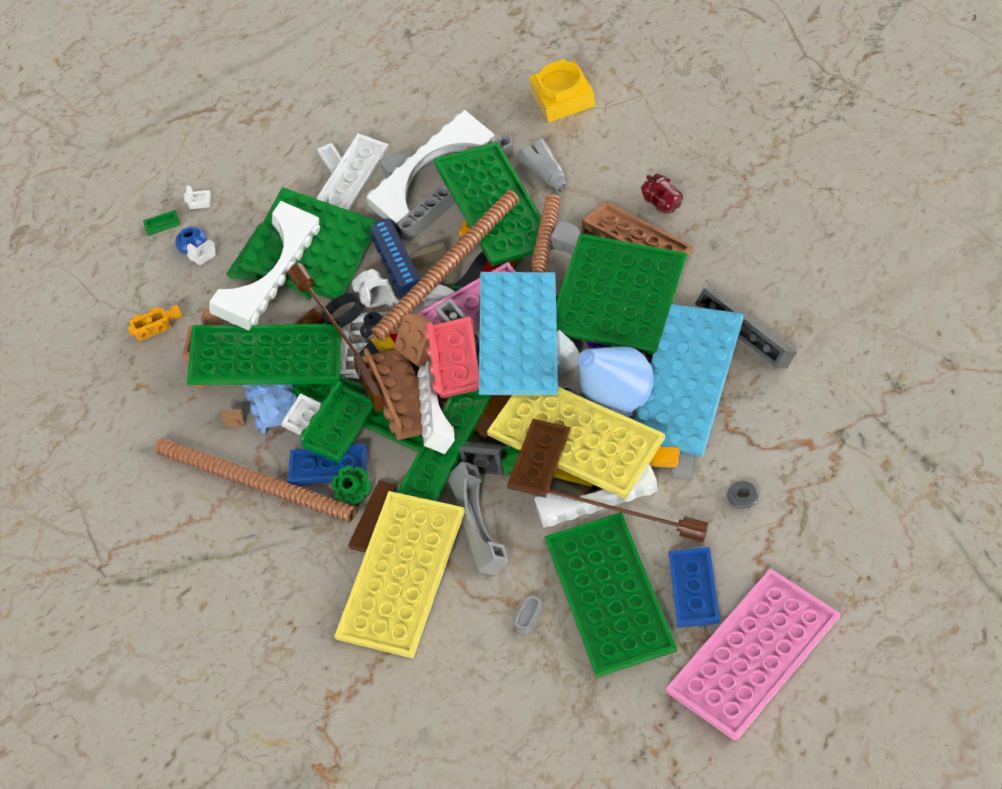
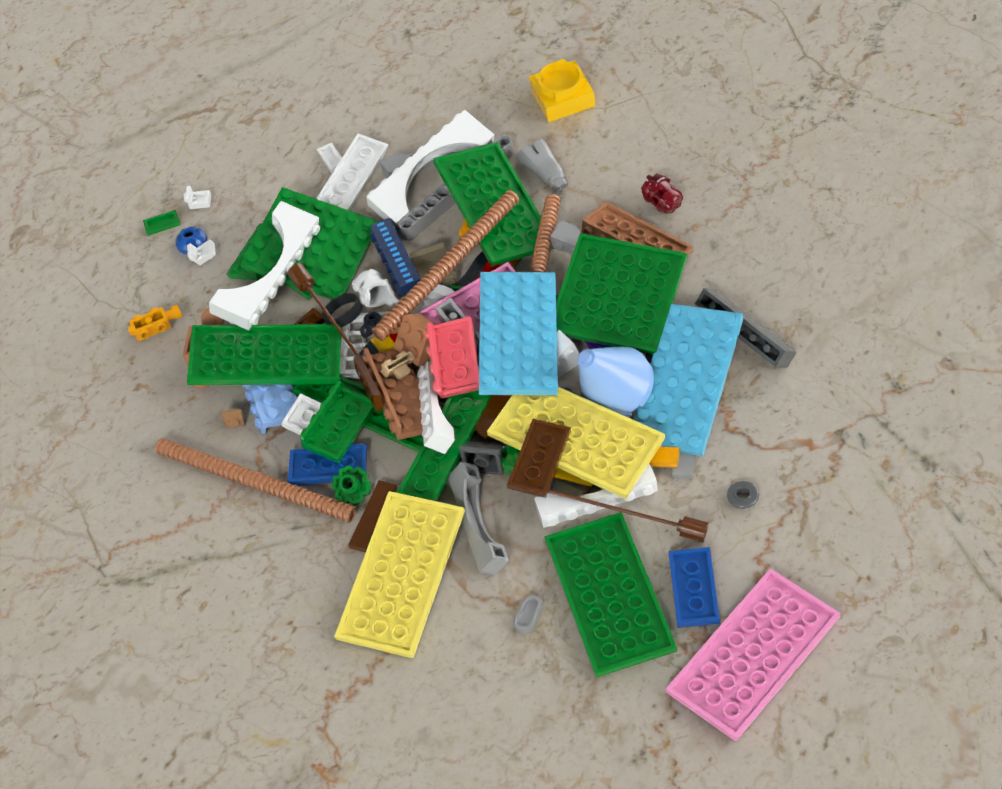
none -> tan piece [381,351,415,379]

